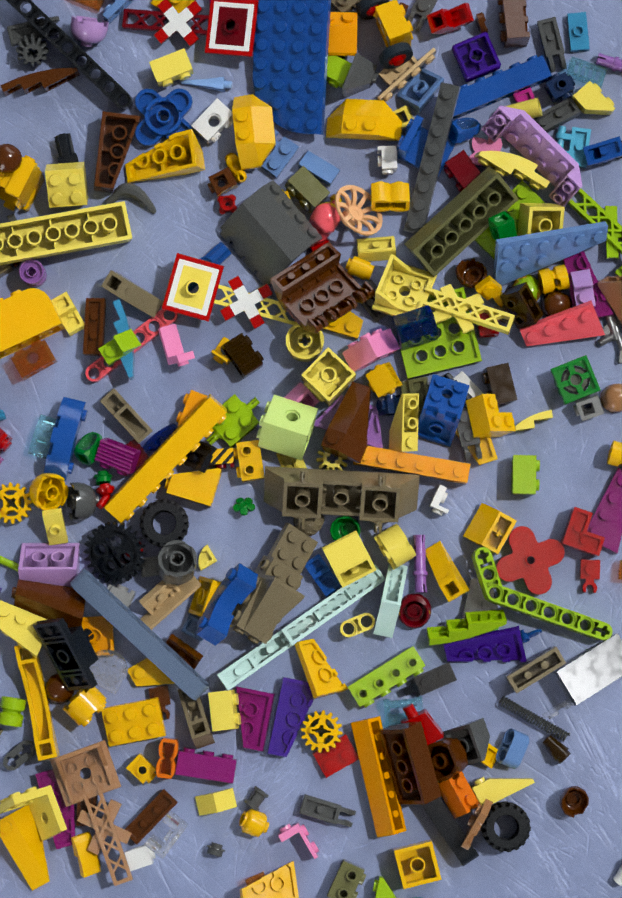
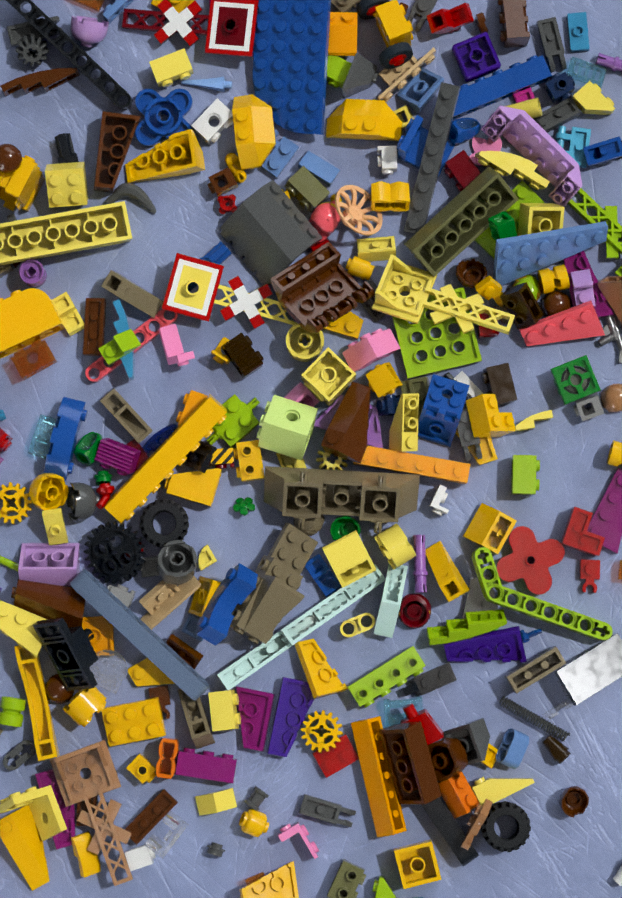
clear blue slope [392,305,438,351] -> none

